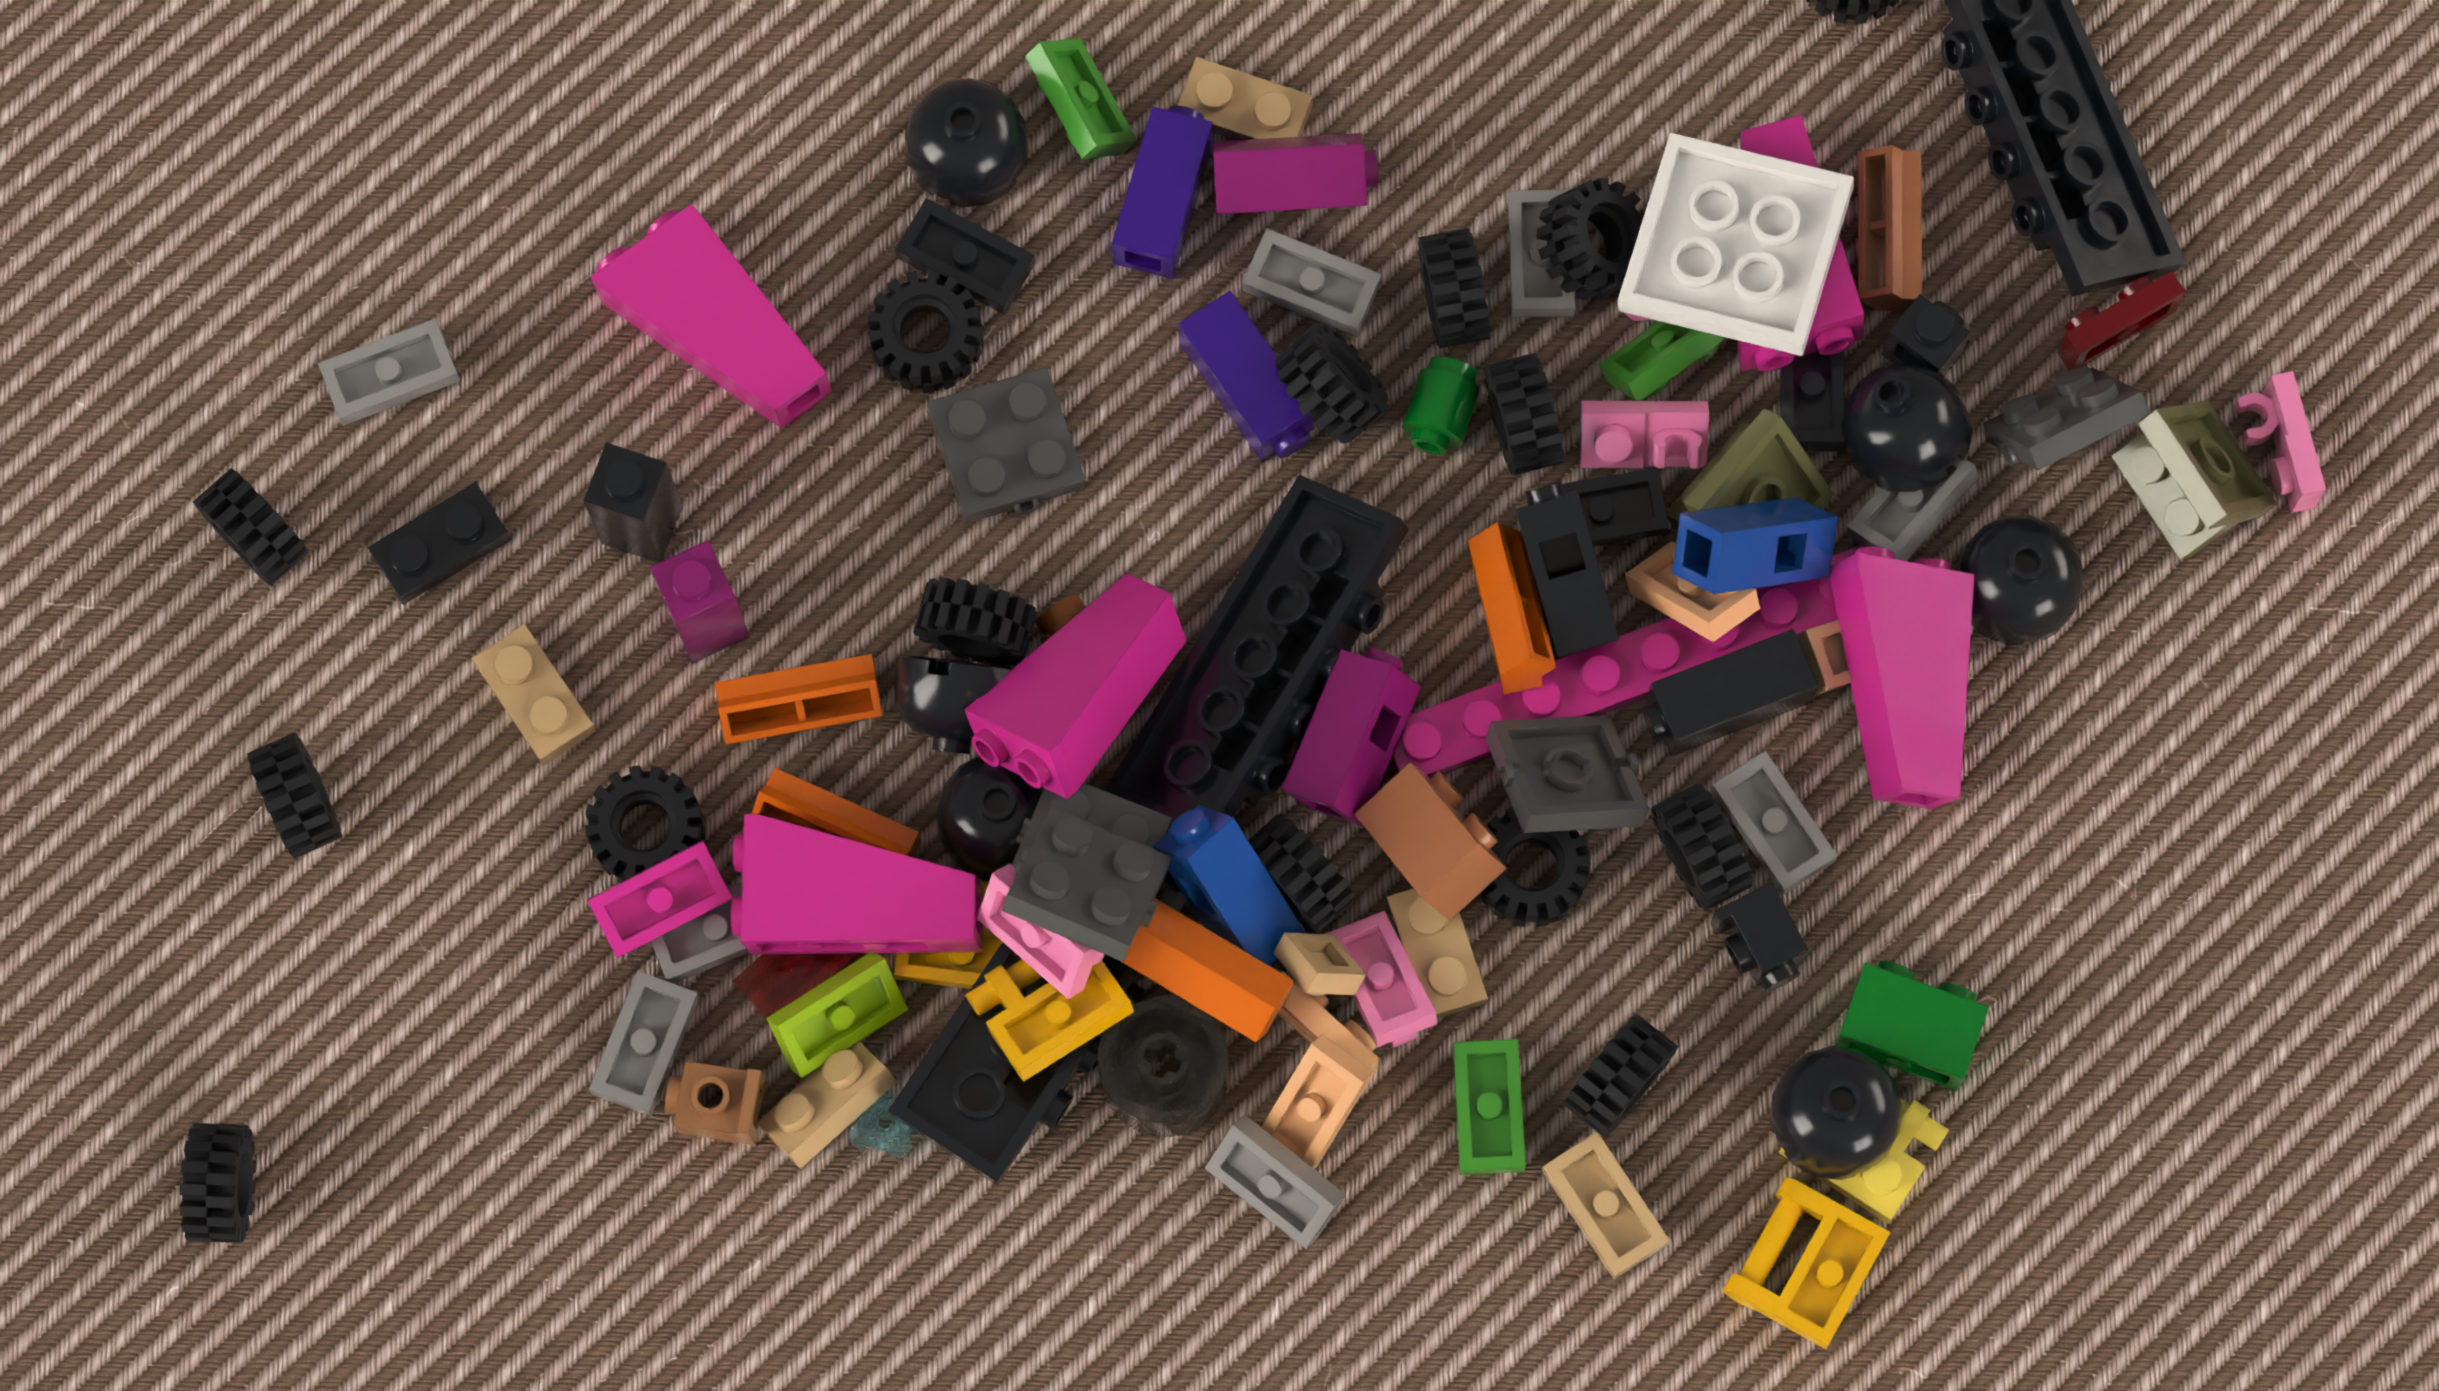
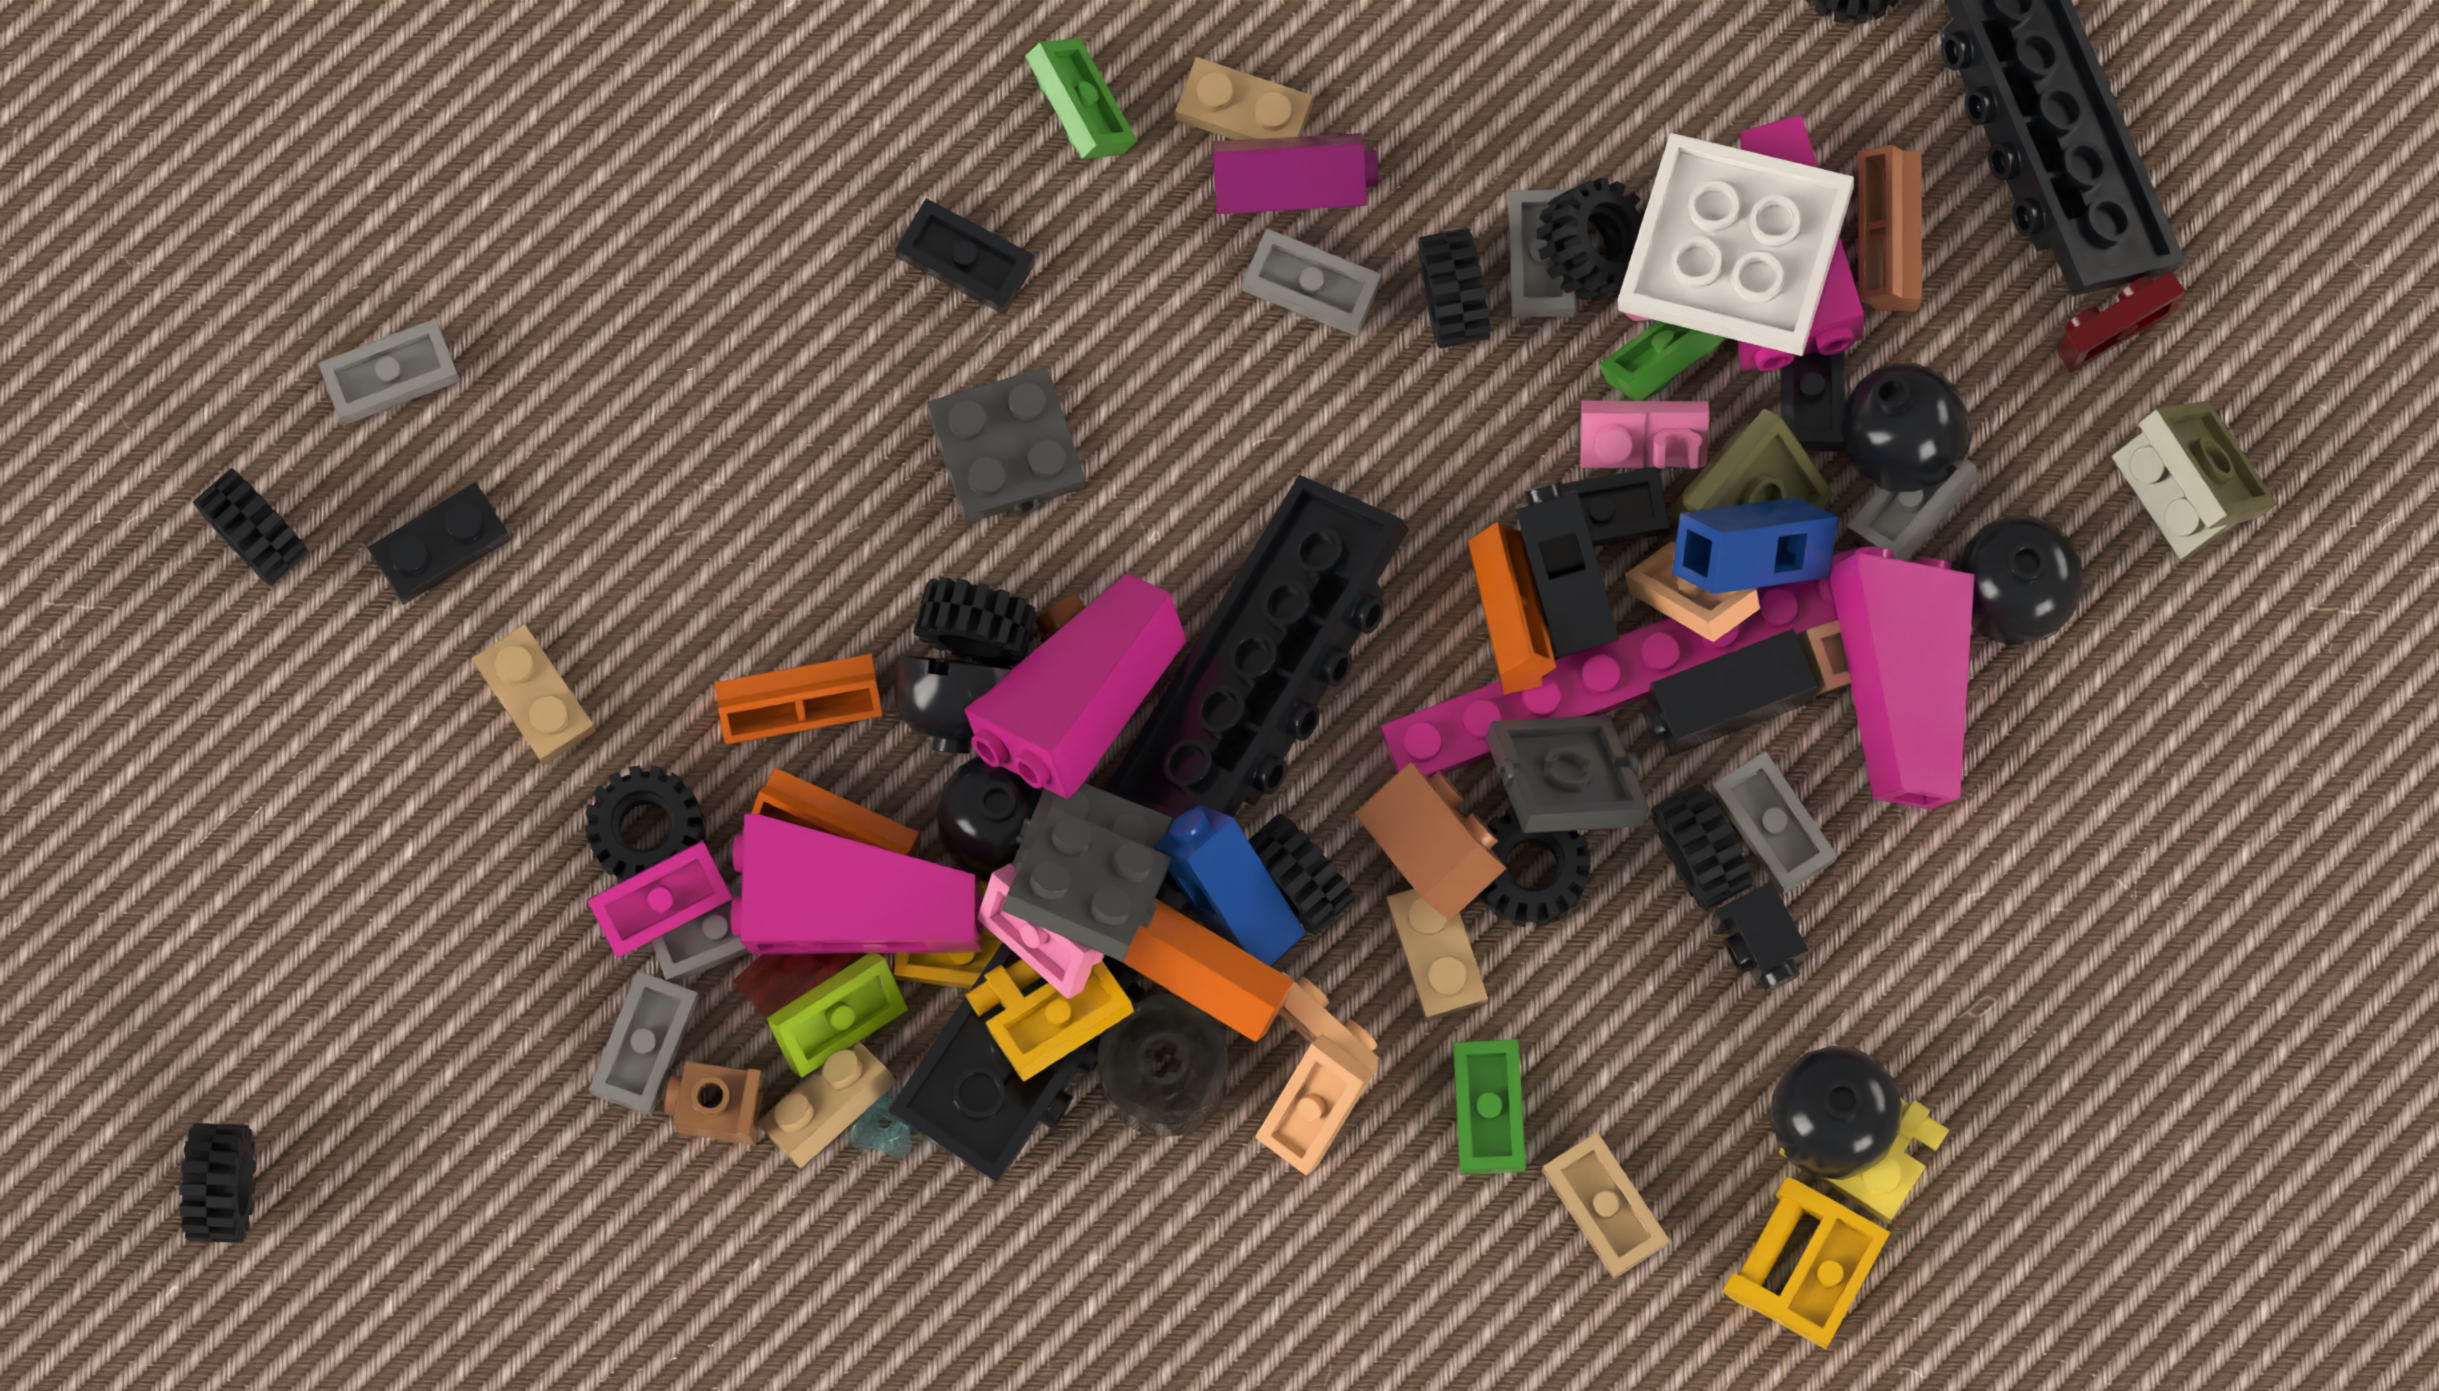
black tyre [247,732,343,859] -> none
black brick [583,442,683,563] -> none
dark pink slope [590,203,831,429] -> none
magenta brick [649,540,750,664] -> none
black tyre [868,270,983,393] -> none
black cylinder [905,78,1030,208] -> none
dark purple brick [1112,106,1214,279] -> none
dark purple brick [1178,291,1315,463] -> none
light grey plate [1205,1114,1346,1249] -> none
tan plate [1273,932,1366,996] -> none
black tyre [1275,323,1390,444] -> none
magenta brick [1281,648,1421,827] -> none
bright pink plate [1325,910,1437,1048] -> none
green brick [1402,356,1480,455] -> none
black tyre [1484,353,1564,476] -> none
black tyre [1564,1013,1678,1138] -> none
green brick [1835,961,1989,1091] -> none
black brick [1881,294,1971,376] -> none
dark grey plate [1983,367,2150,470] -> none
bright pink plate [2234,371,2326,513] -> none

